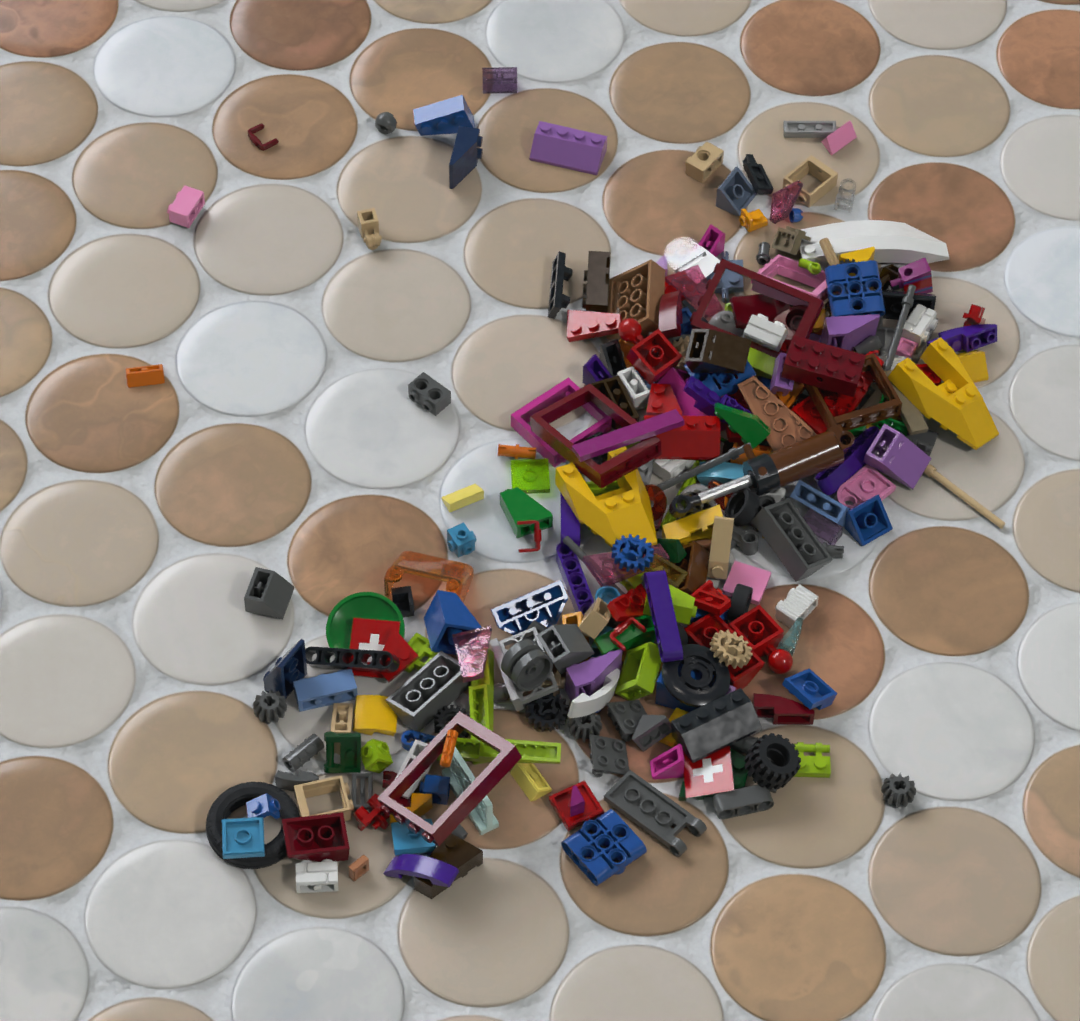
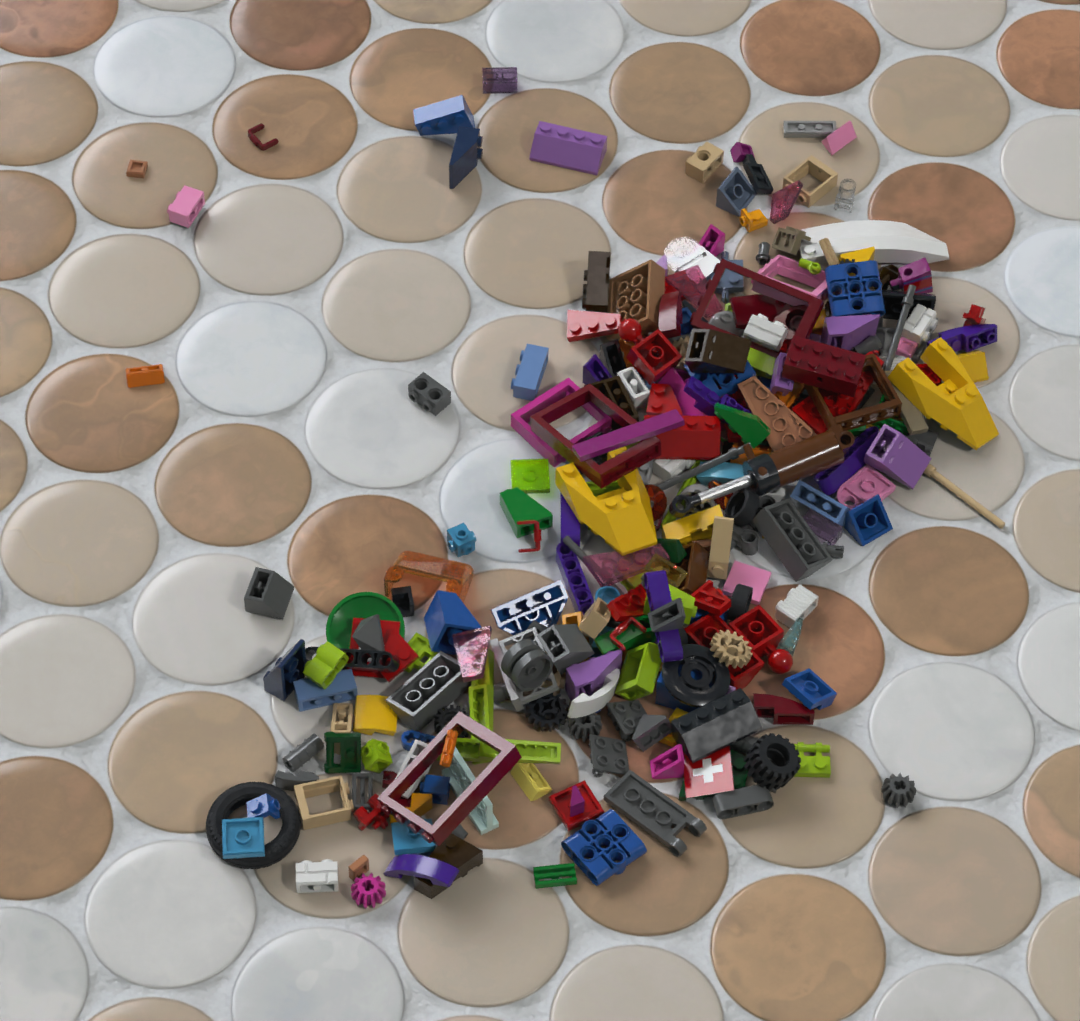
dark grey gear [253,689,287,724] -> none
dark red slope [282,812,350,862] -> none
tan brick [357,208,382,250] -> none
dark grey piece [375,112,397,134] -> none
light yellow slope [441,484,484,512] -> none
orange pin [498,444,536,460] -> none
black hinge [548,251,573,319] -> none
blue gear [611,534,654,573] -> none
blue hinge [789,208,803,223] -> none
none -> nougat tile [126,159,148,179]
none -> lime brick [303,641,349,690]
none -> dark pink gear [351,872,386,909]
none -> dark grey slope [352,614,385,658]
none -> medium blue brick [511,344,549,401]
none -> green tile [533,863,577,889]
none -> dark grey slope [648,598,686,632]
none -> magenta slope [730,142,755,163]

